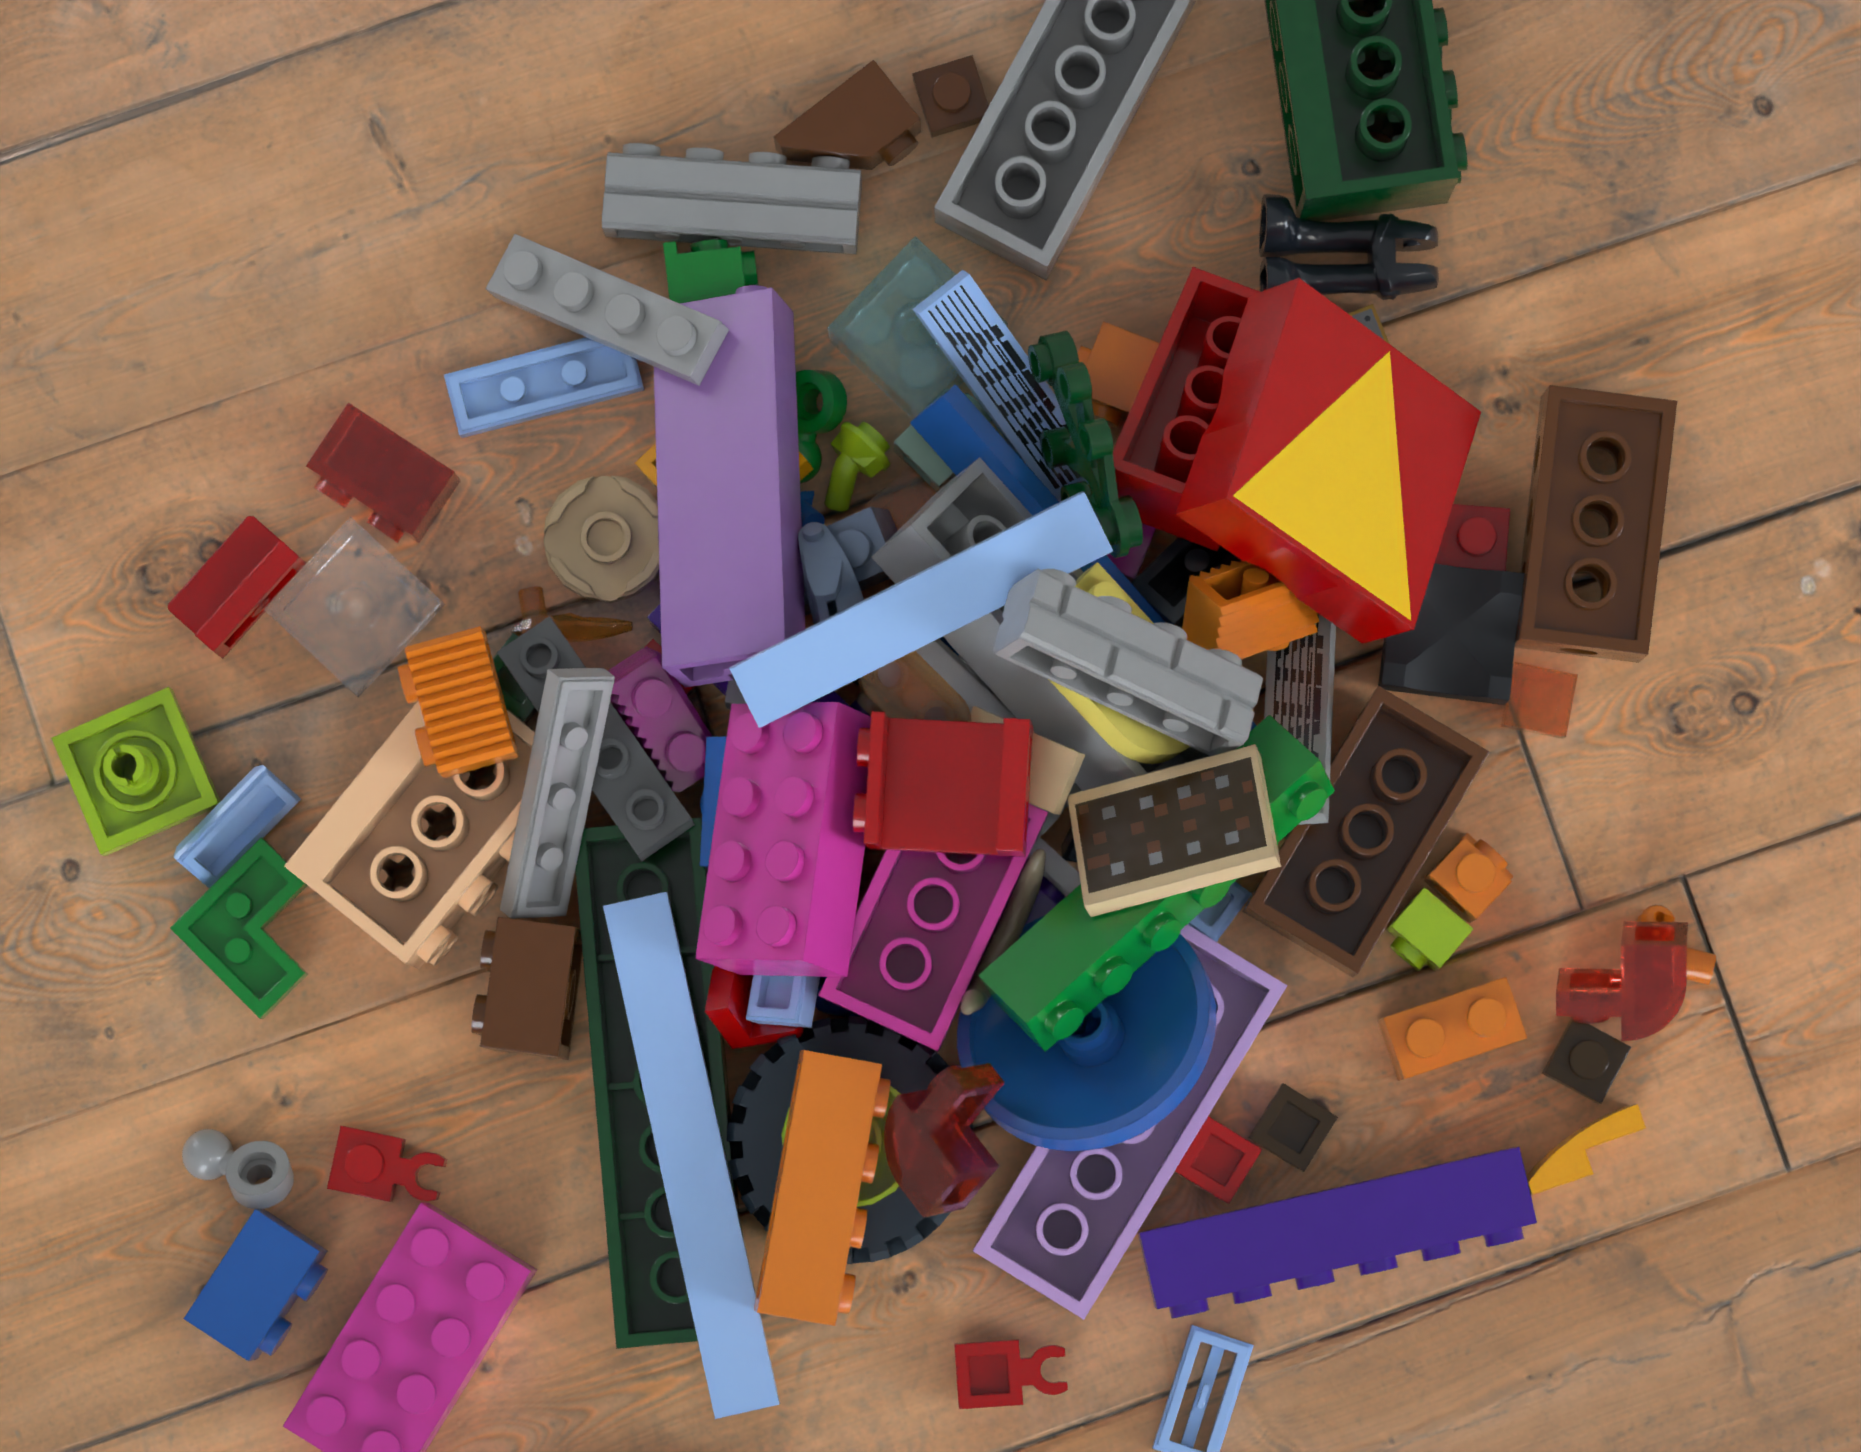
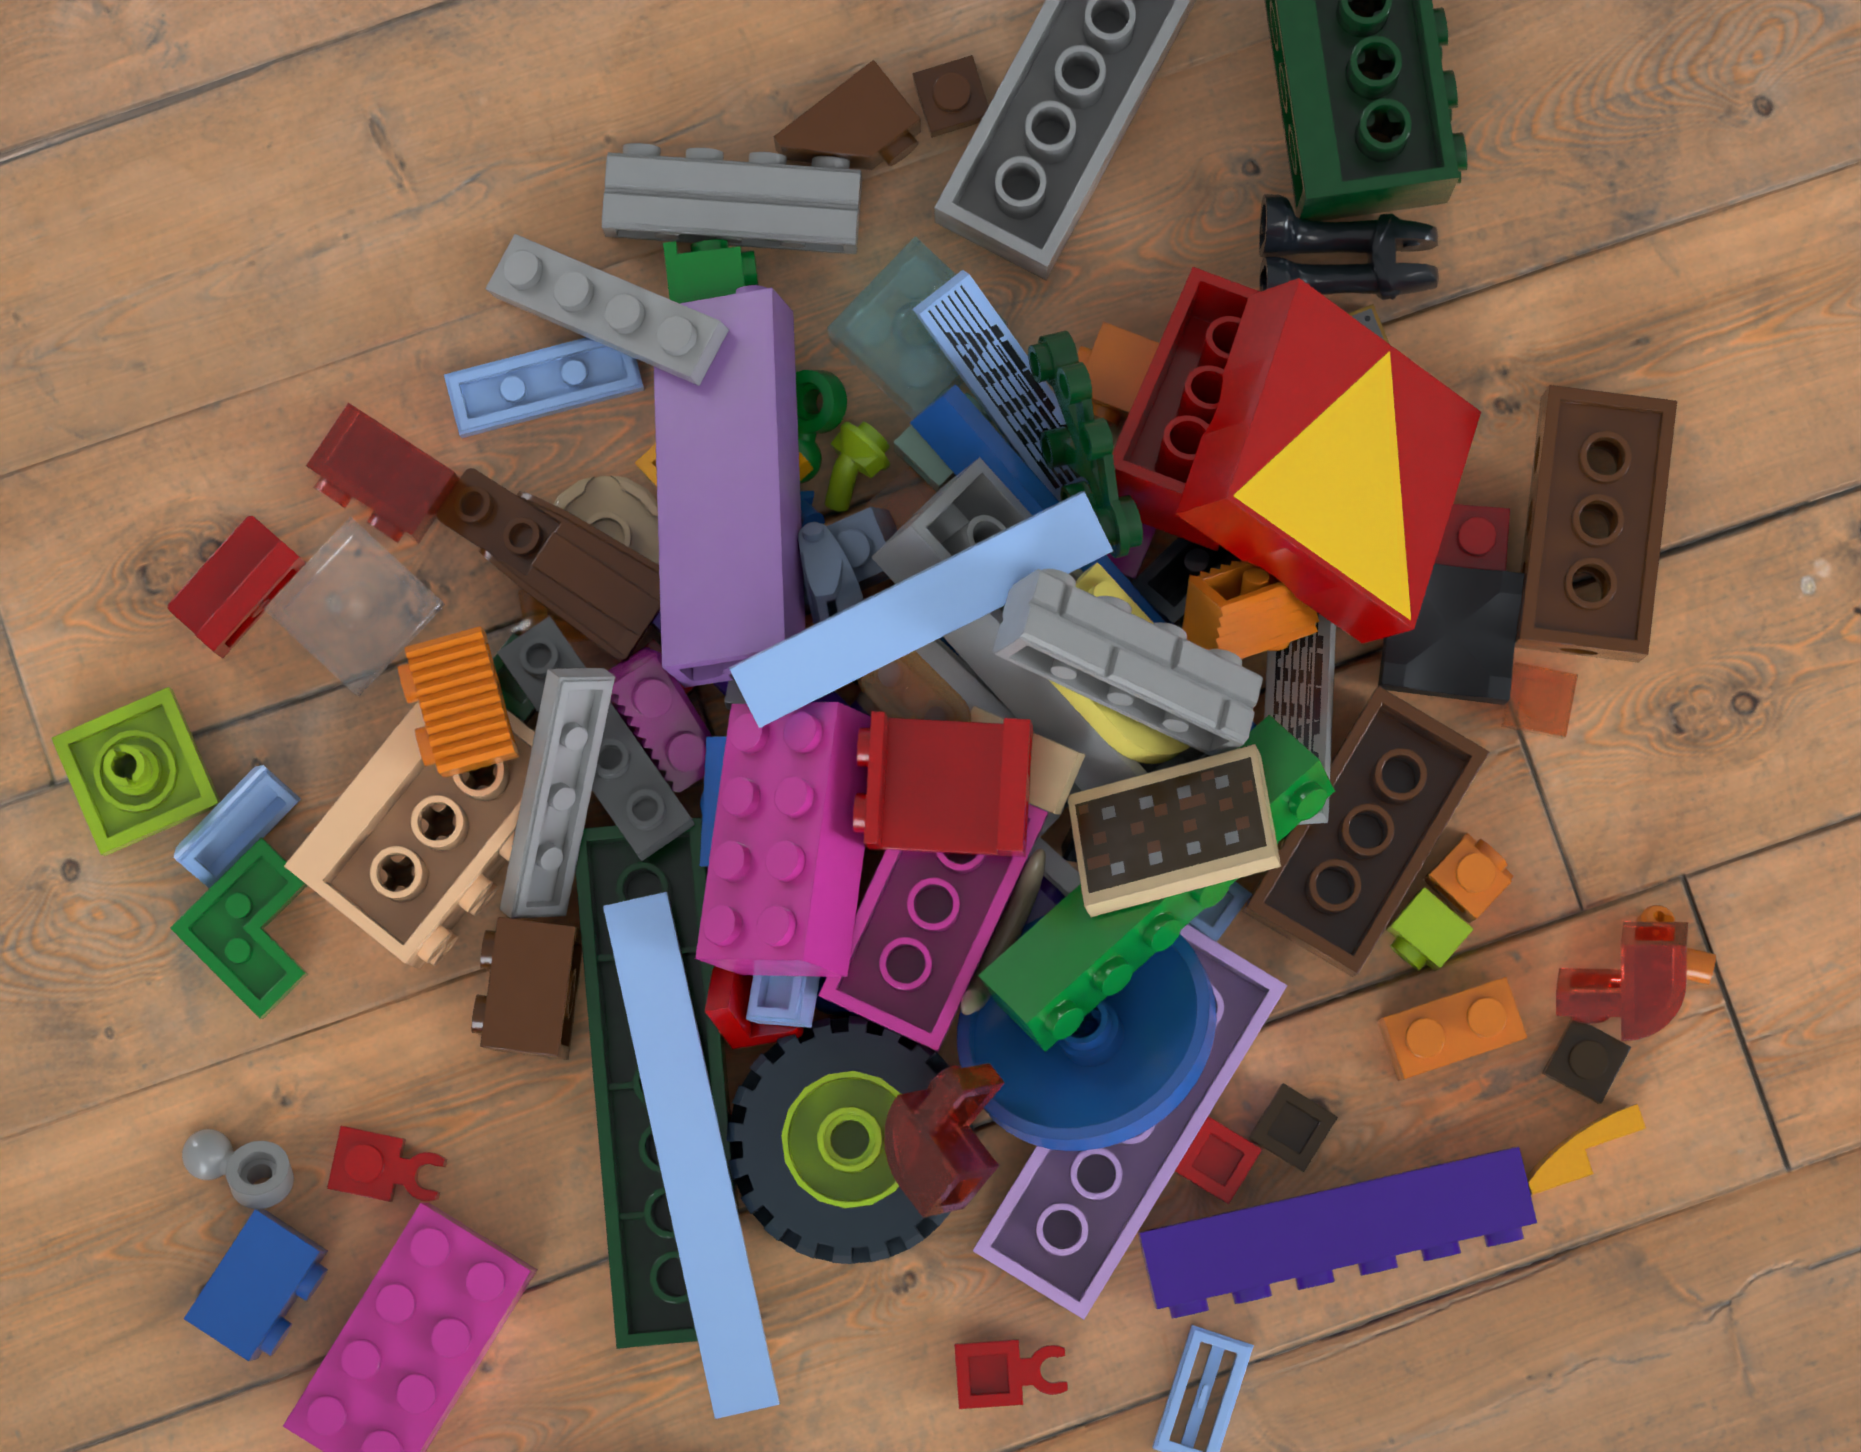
orange brick [754,1050,891,1326] -> none
none -> reddish brown piece [437,468,660,661]

